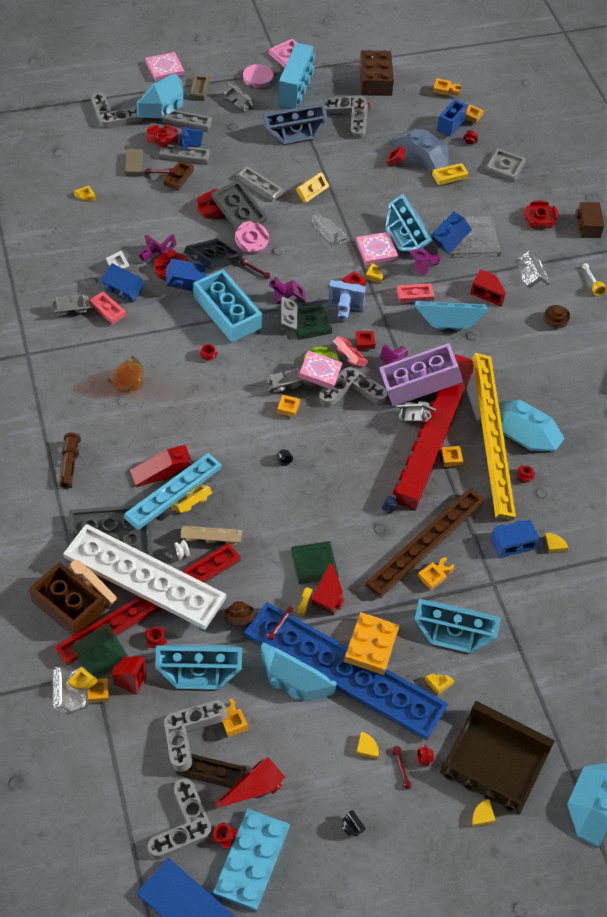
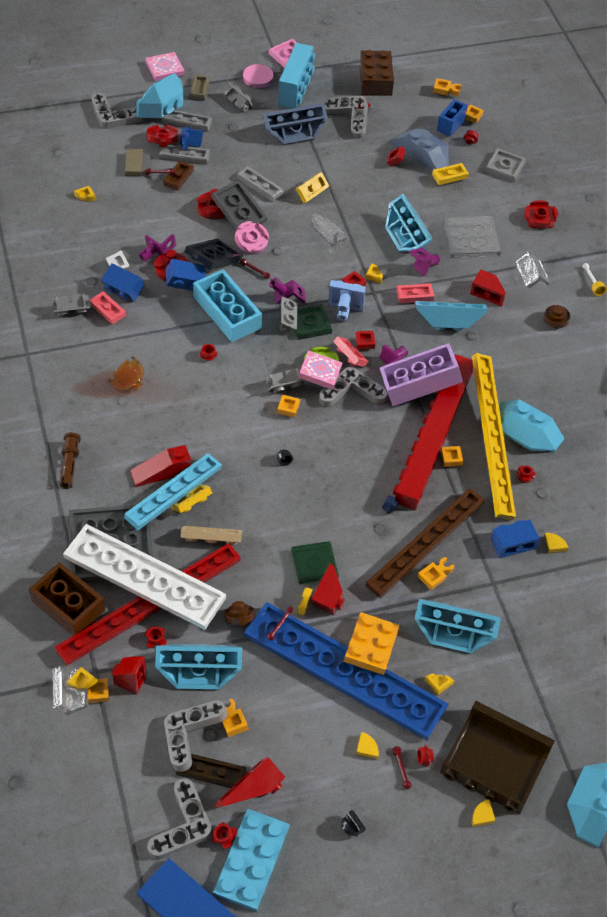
light nougat hinge [68,559,117,608] -> none
clear green tile [71,623,128,679] -> none
white bush [174,540,190,560] -> none
medium azure wedge [261,642,337,702] -> none
bright pink tile [356,232,398,265] -> none
light grey hinge [396,401,436,422] -> none
blue brick [430,211,472,254] -> none
reddish brown brick [575,202,604,238] -> none

